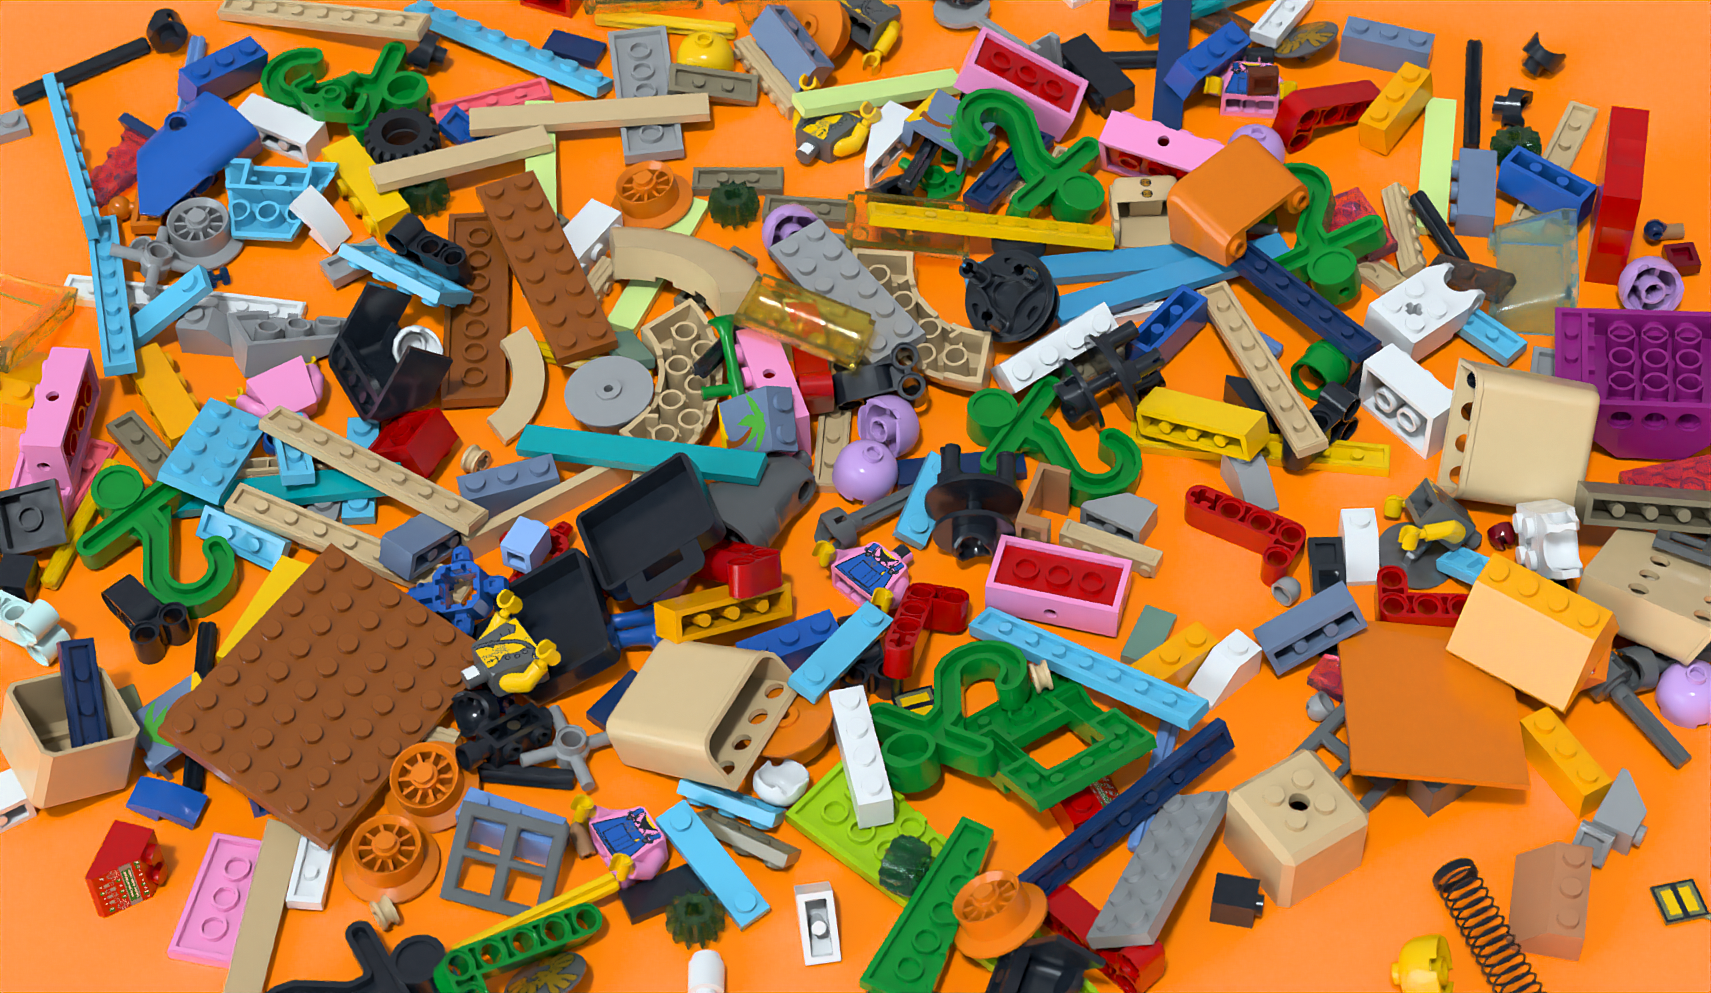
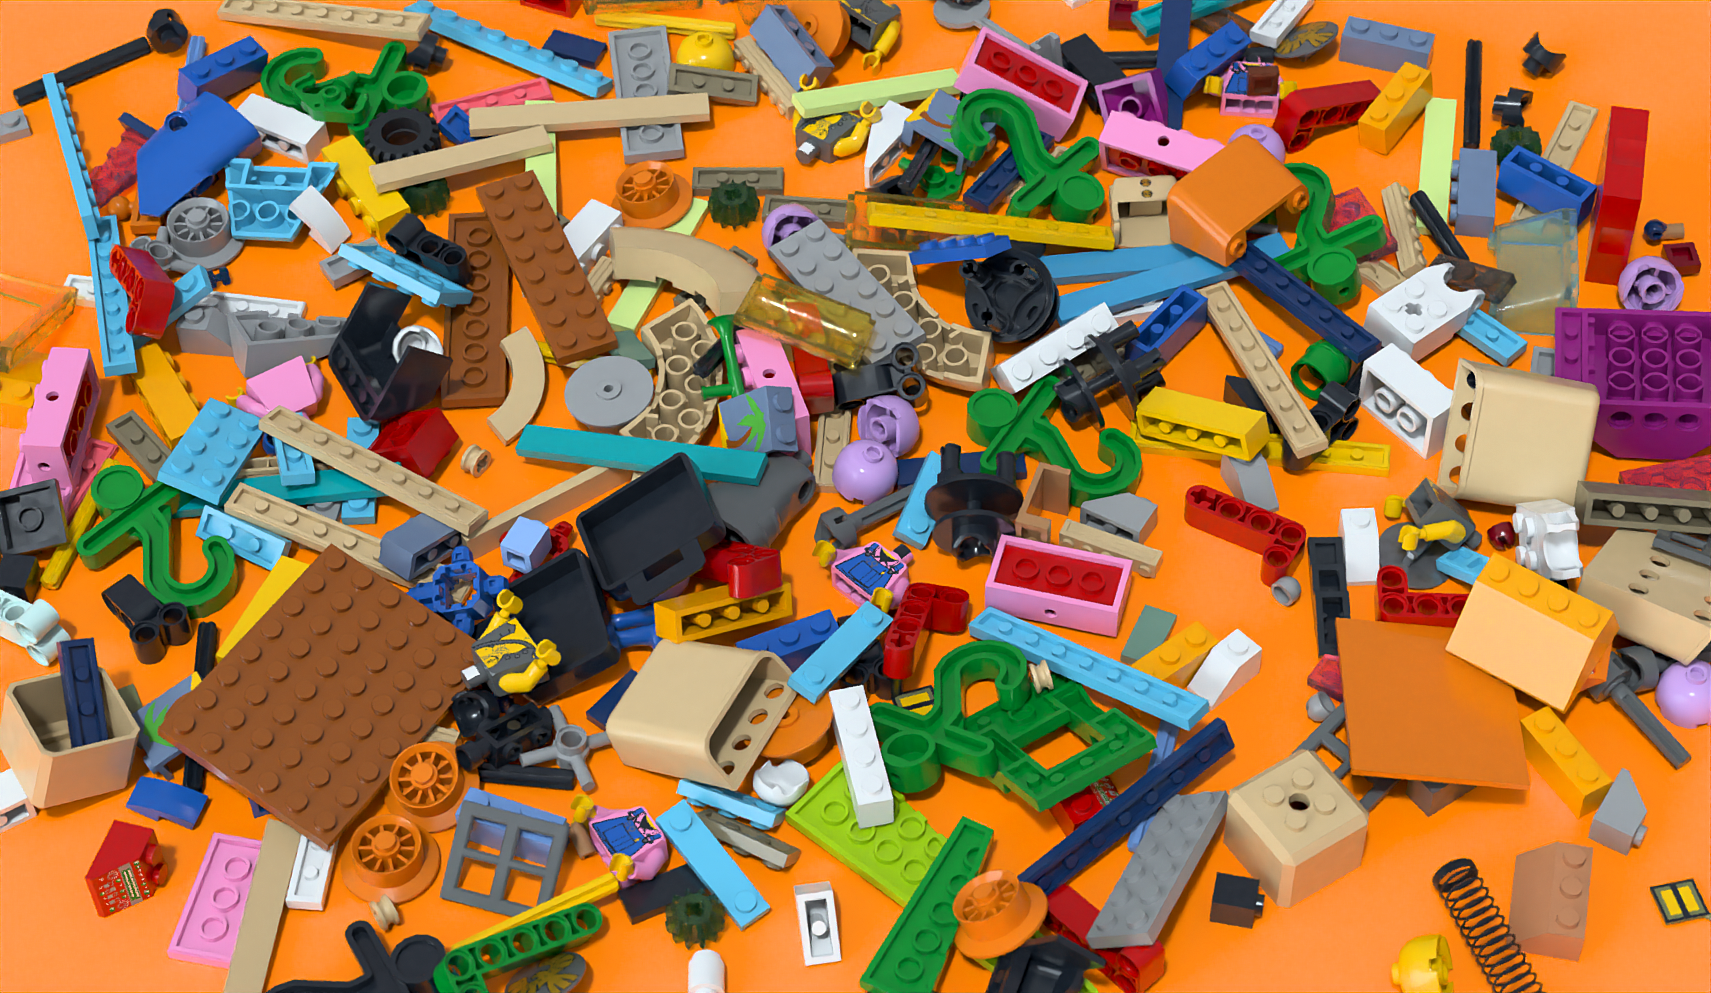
sand blue brick [456,453,560,520] -> none
clear green gear [878,834,933,898] -> none
sand blue brick [1252,580,1368,676] -> none
light grey tile [1572,819,1617,869] -> none
none -> red beam [109,245,175,339]
none -> blue wing [908,232,1012,265]
none -> magenta slope [1095,68,1168,127]

